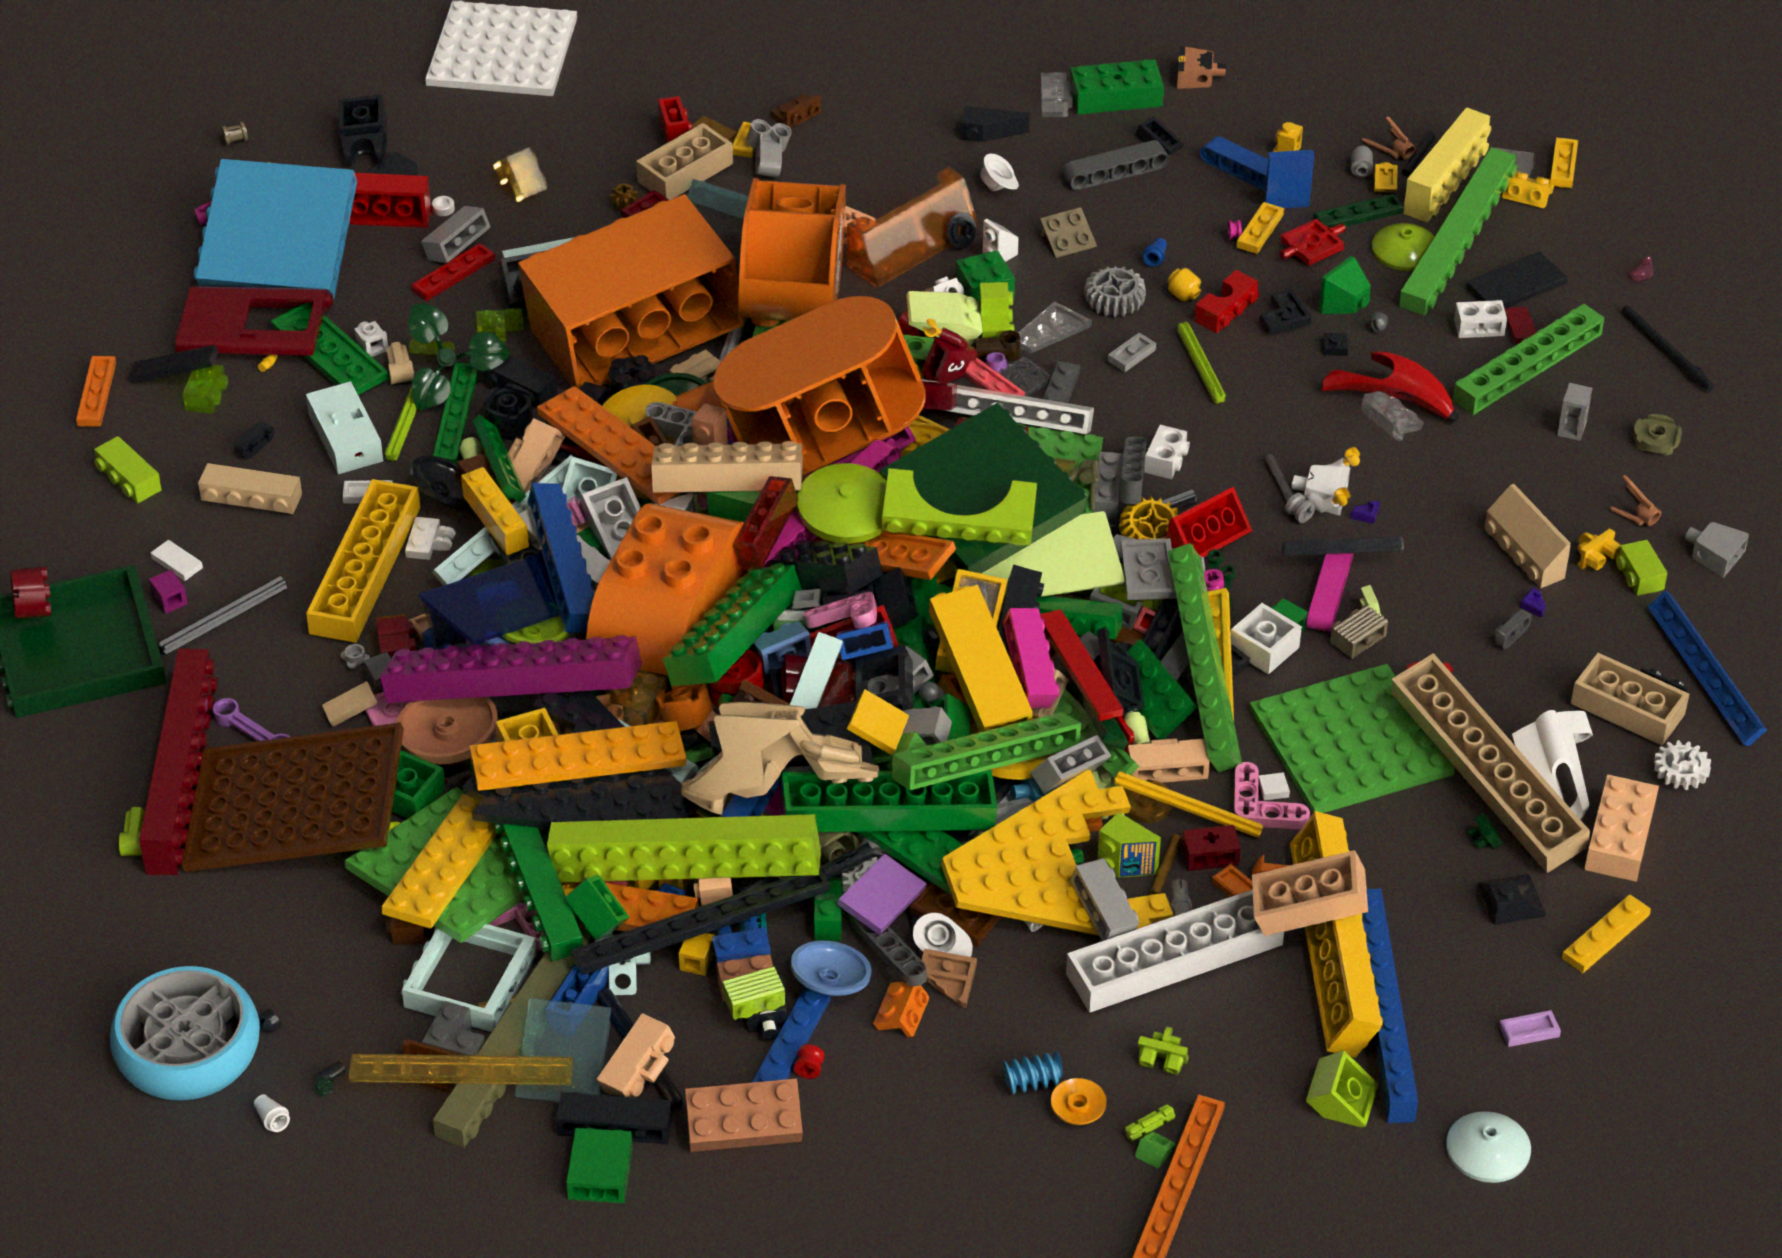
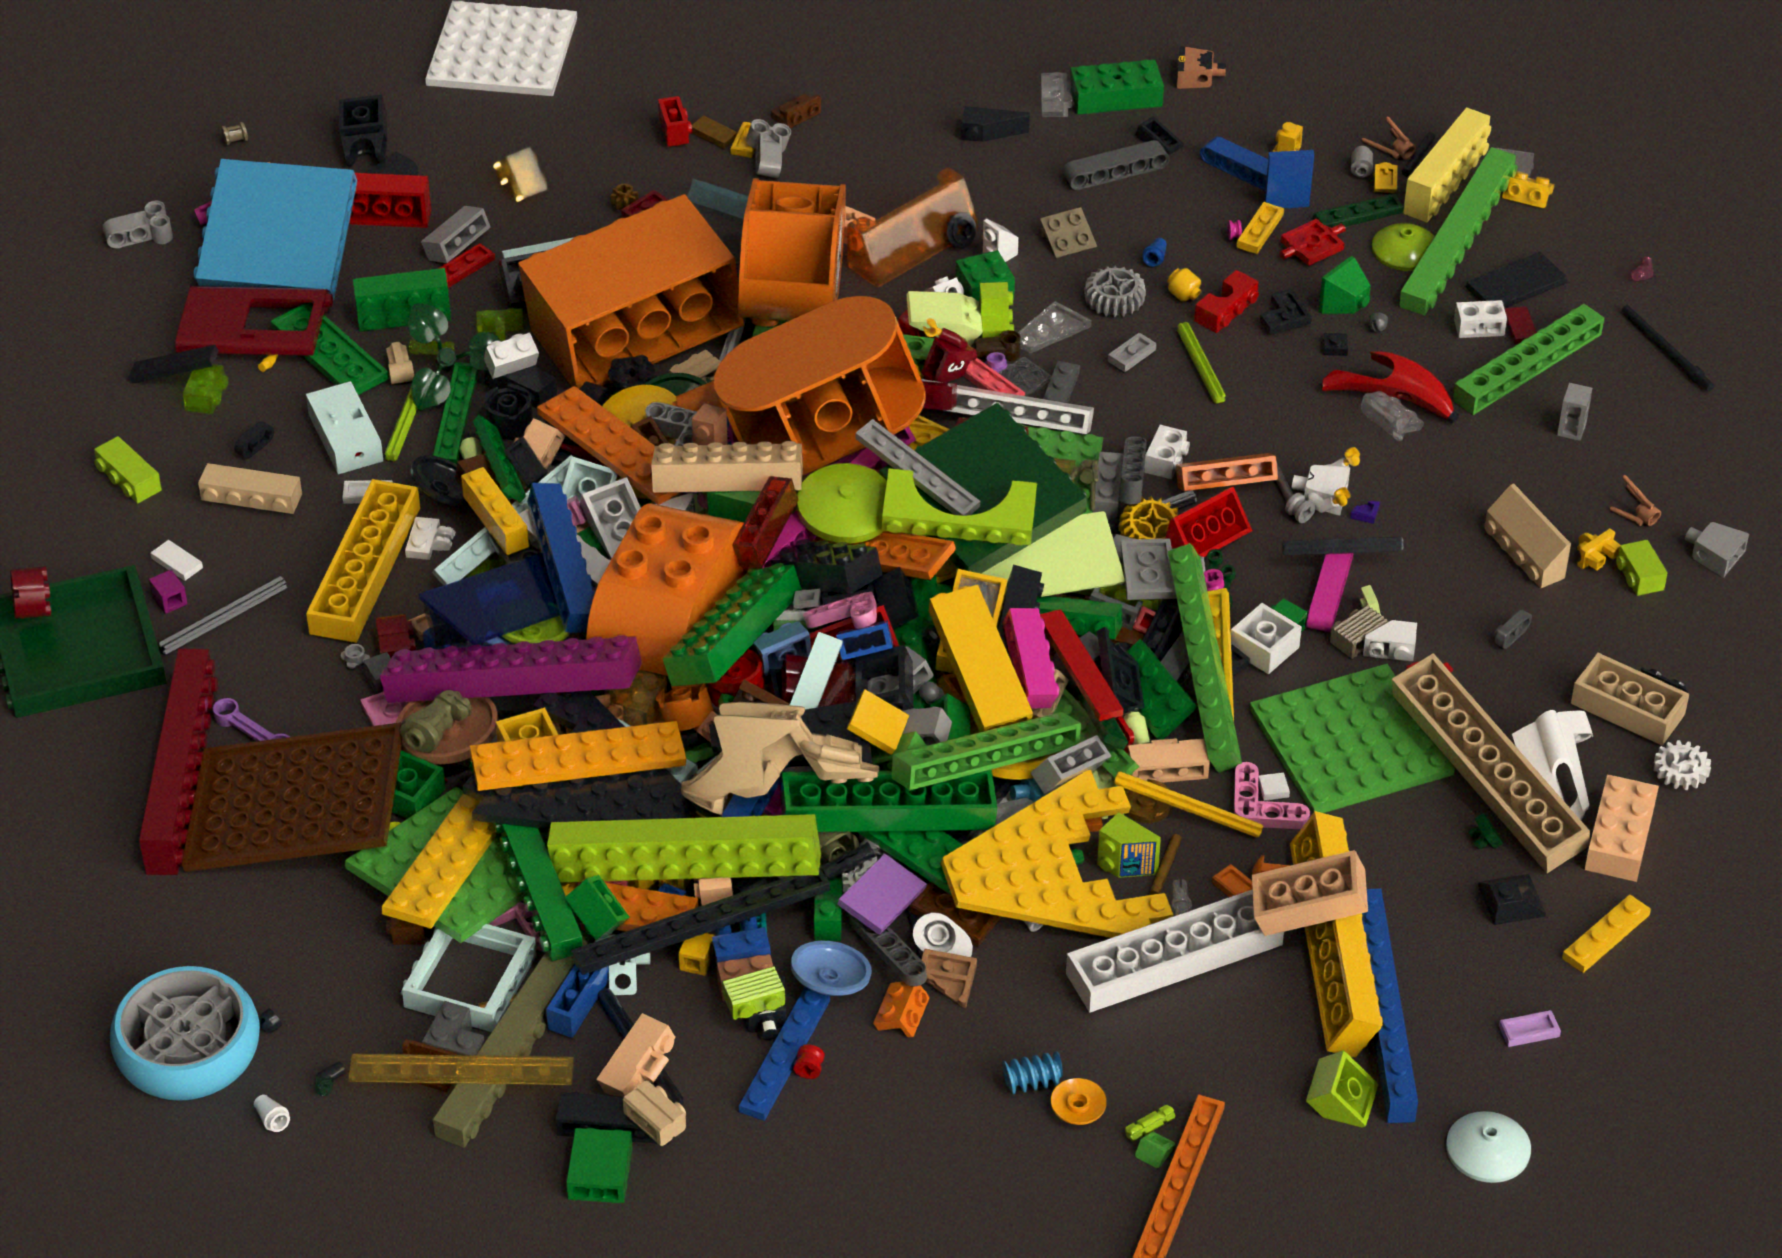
orange plate [76,356,116,427] -> none
lime piece [119,807,145,856] -> none
tan tile [322,681,378,727] -> none
white brick [354,321,388,357] -> none
white tile [432,196,455,216] -> none
clear light blue piece [515,998,611,1103] -> none
tan brick [636,123,733,200] -> none
nougat brick [685,1079,803,1152] -> none
white piece [980,154,1019,191] -> none
light grey brick [1070,858,1139,941] -> none
lime hips [1138,1026,1189,1075] -> none
dark red brick [1181,825,1241,871] -> none
dark purple tile [1520,587,1546,618] -> none
yellow plate [1550,137,1578,188] -> none
olive plate [1633,414,1682,455] -> none
blue plate [1647,590,1767,747] -> none
none -> light grey piece [102,200,173,248]
none -> green brick [353,268,451,332]
none -> olive animal [400,690,472,752]
none -> white brick [484,333,539,379]
none -> black tile [503,436,549,488]
none -> tan brick [623,1080,686,1146]
none -> light grey plate [855,419,980,516]
none -> orange brick [1176,453,1278,491]
none -> white slope [1363,620,1417,661]

